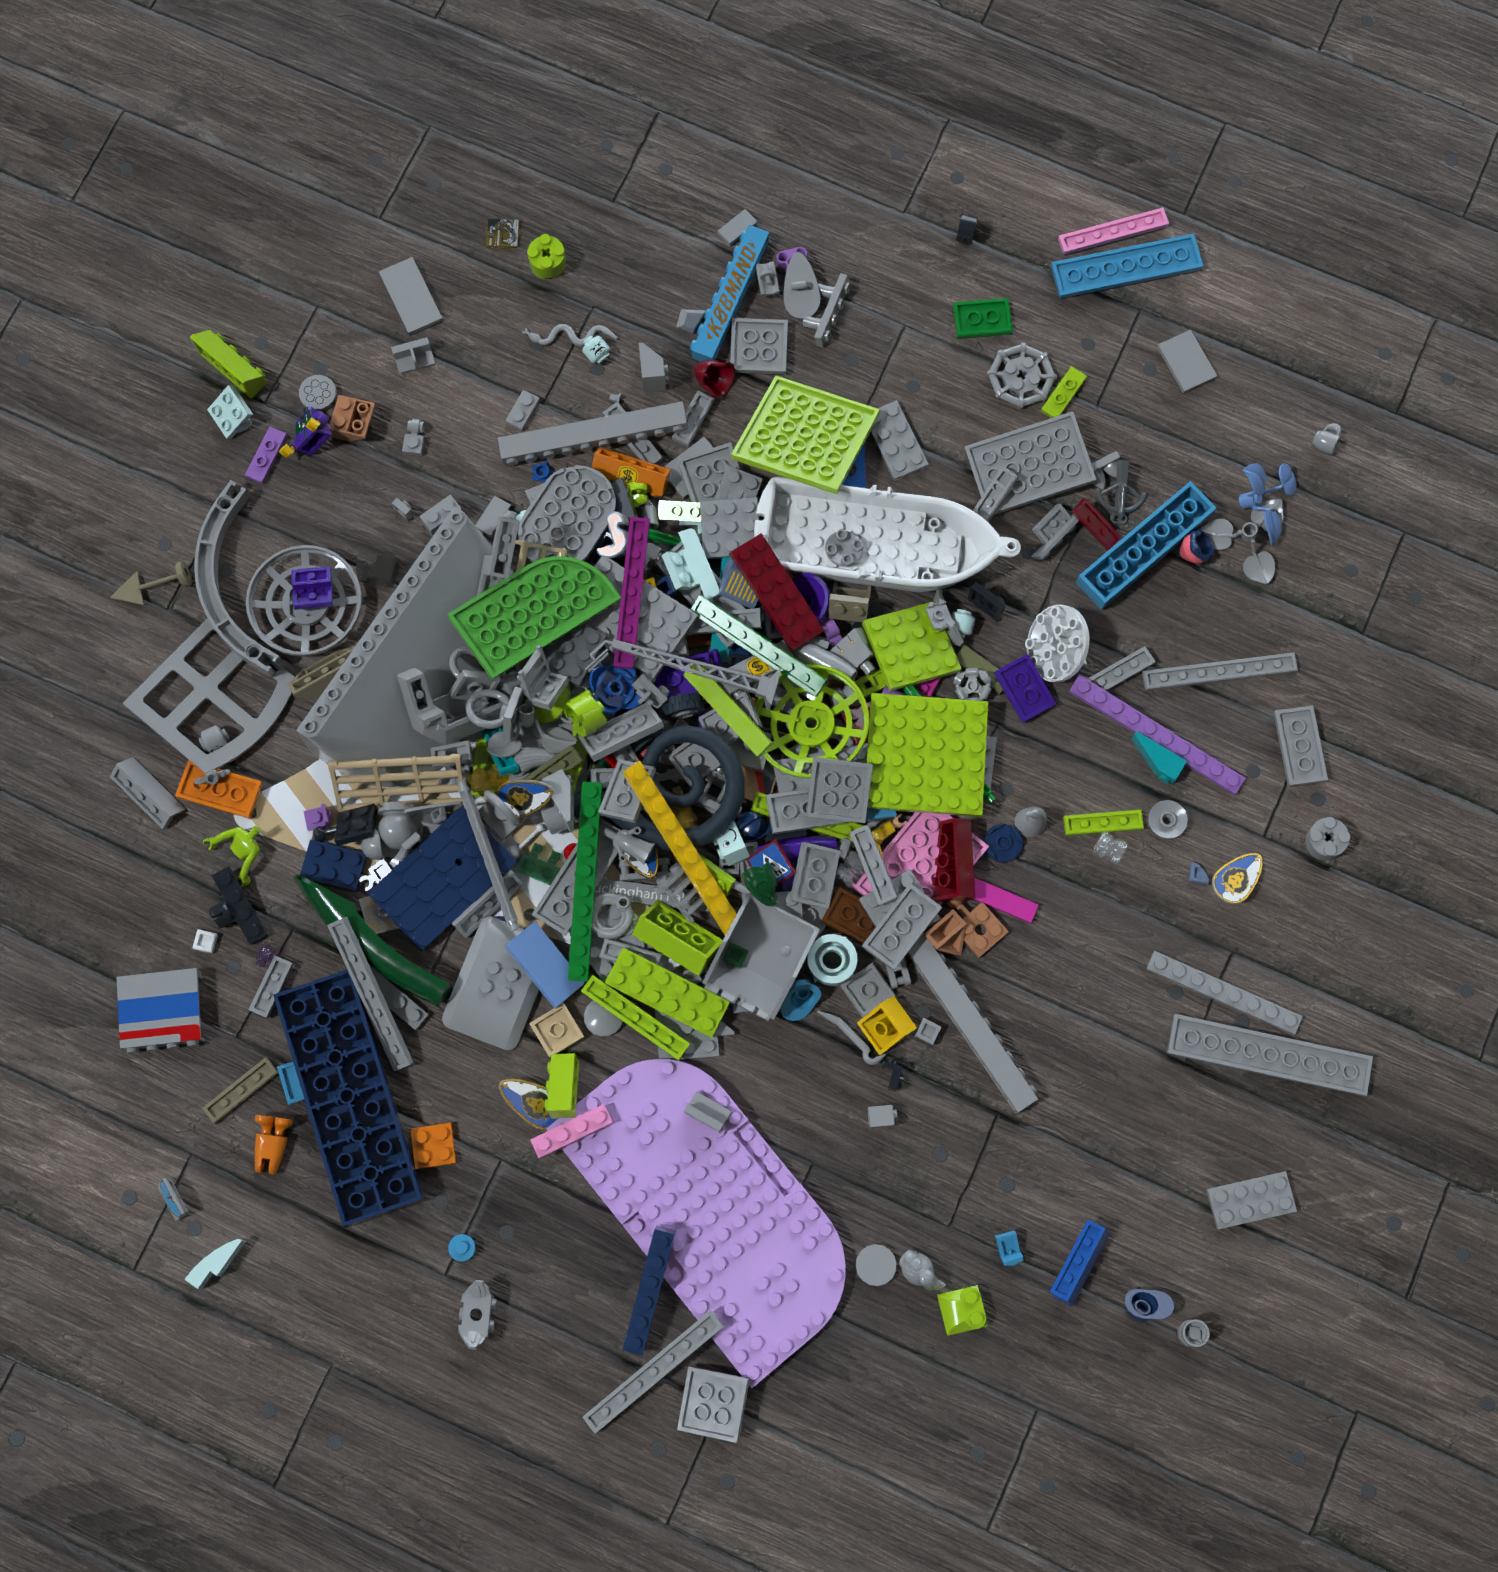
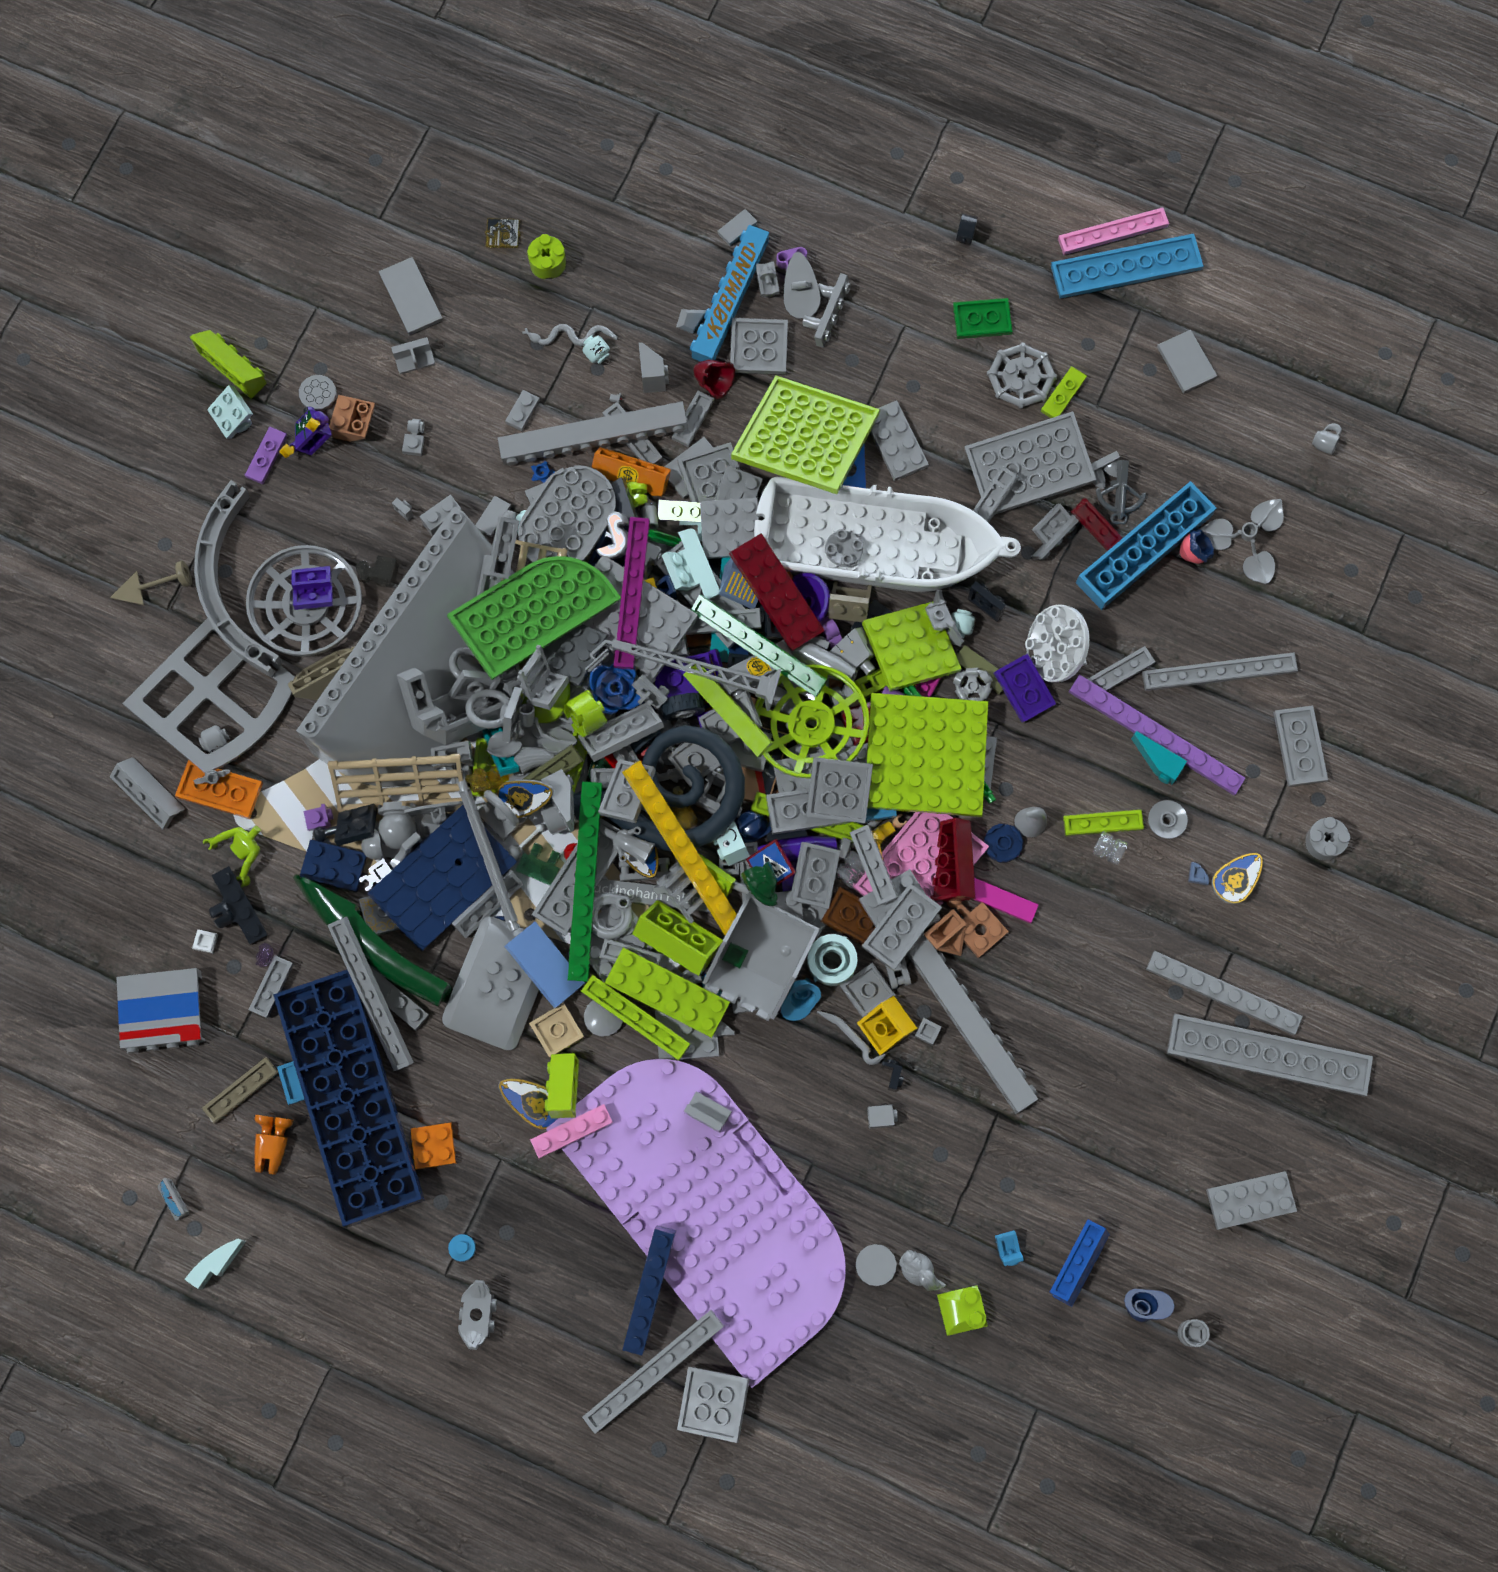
medium blue plant [1239,463,1296,545] -> none

